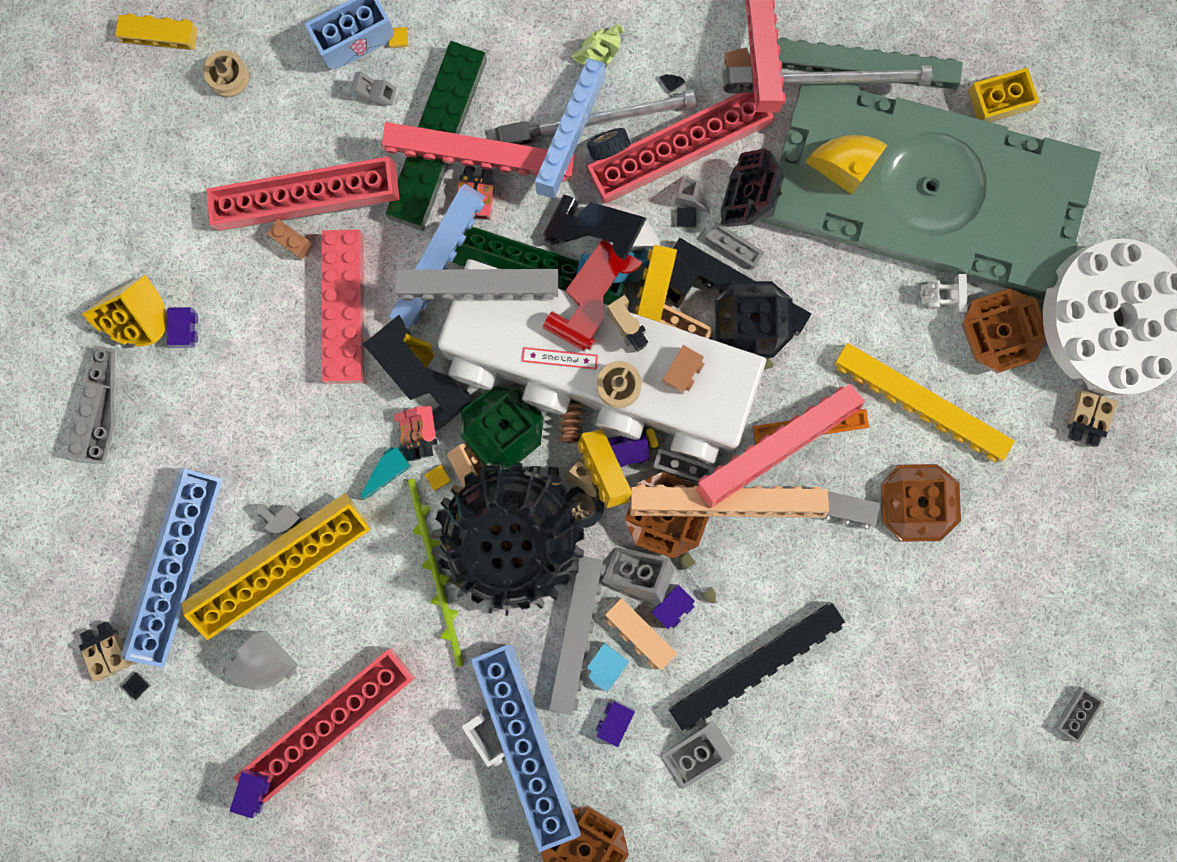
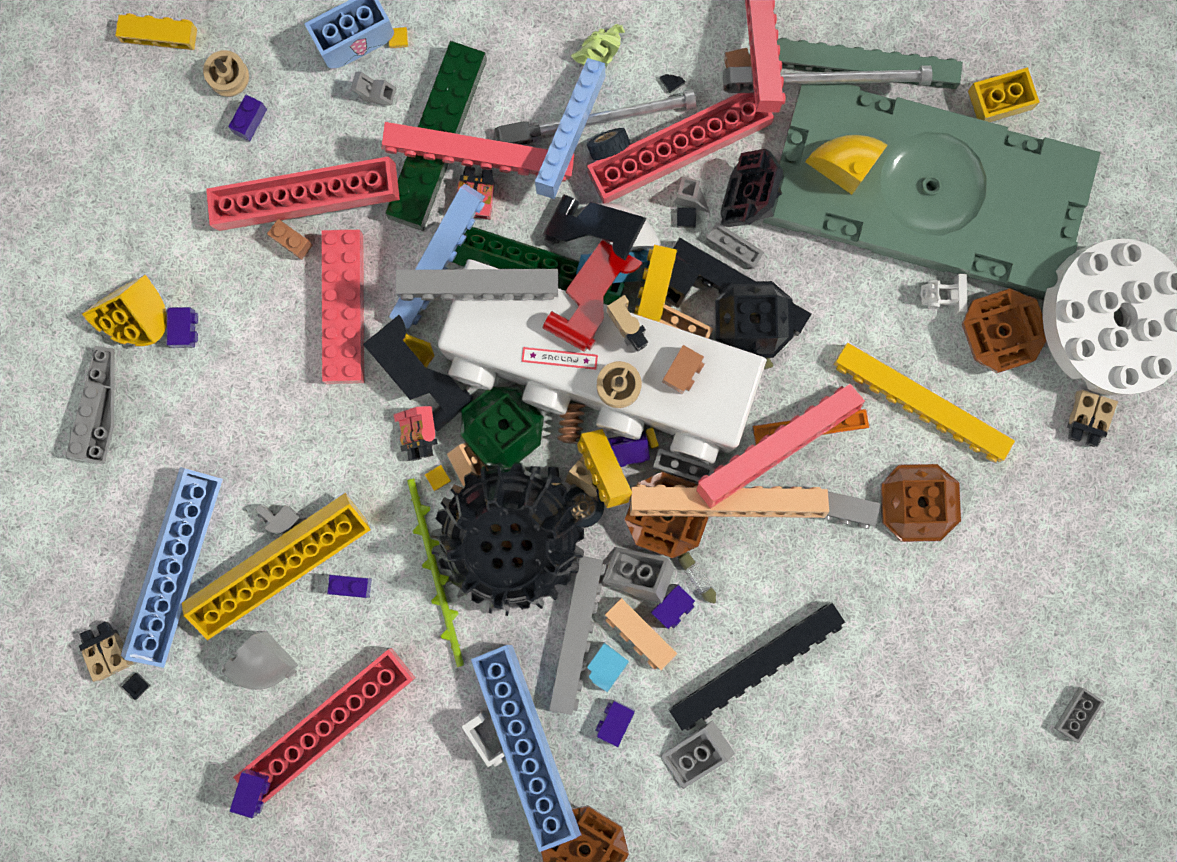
teal slope [360,447,412,500] -> none
none -> dark purple brick [228,94,267,141]
none -> dark purple brick [327,575,372,598]

